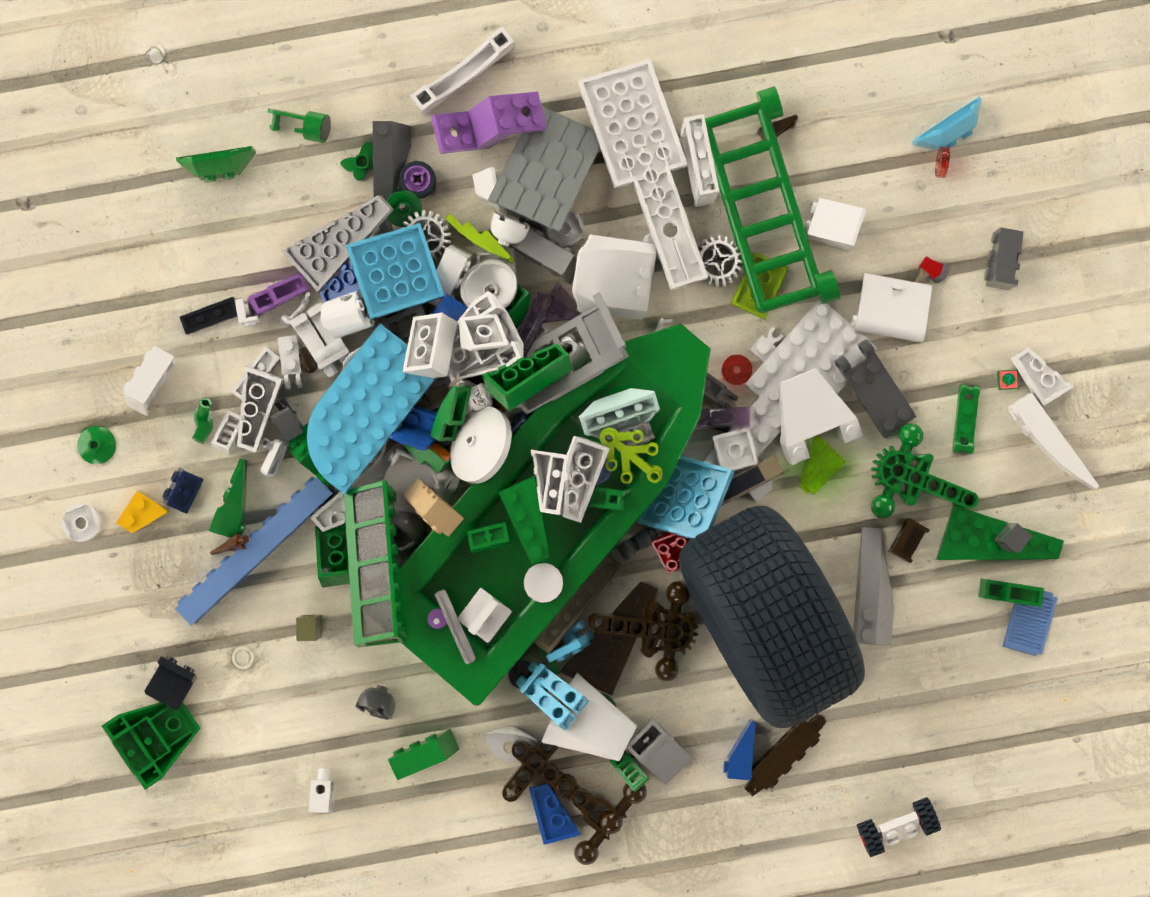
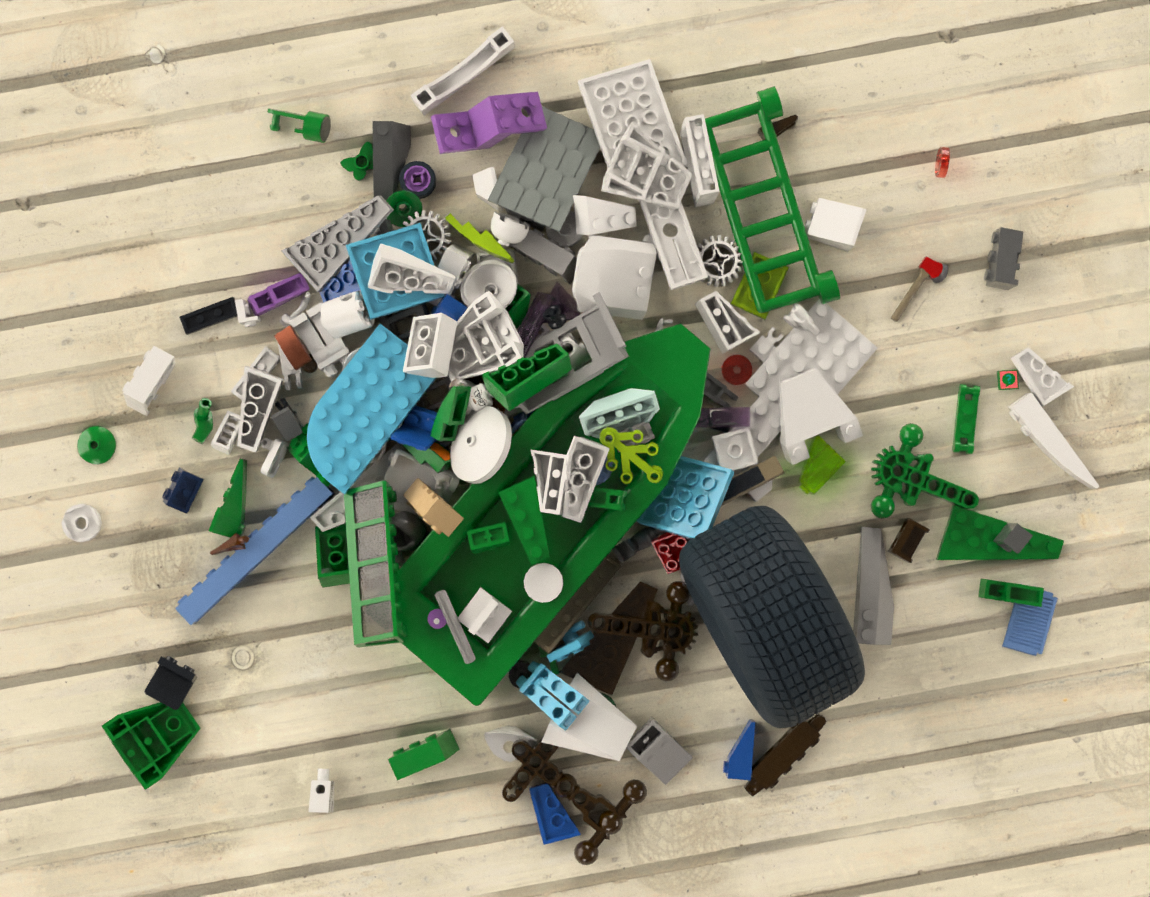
yellow wing [116,491,169,533] -> none
green wedge [176,146,256,183] -> none
olive panel [296,615,322,641] -> none
dark grey cylinder [355,685,396,720] -> none
white slope [459,314,509,351] -> none
green slope [610,750,649,792] -> none
dark grey hinge [834,339,917,438] -> none
white door [851,273,933,343] -> none
plate [857,797,941,858] -> none
medium azure wedge [912,96,982,151] -> none
none -> copper slope [274,325,312,370]
none -> white wedge [368,244,455,294]
none -> black wheel [543,305,567,330]
none -> white wedge [573,195,637,235]
none -> white wedge [601,122,692,209]
none -> white wedge [695,291,760,354]
none -> white piece [783,303,819,335]

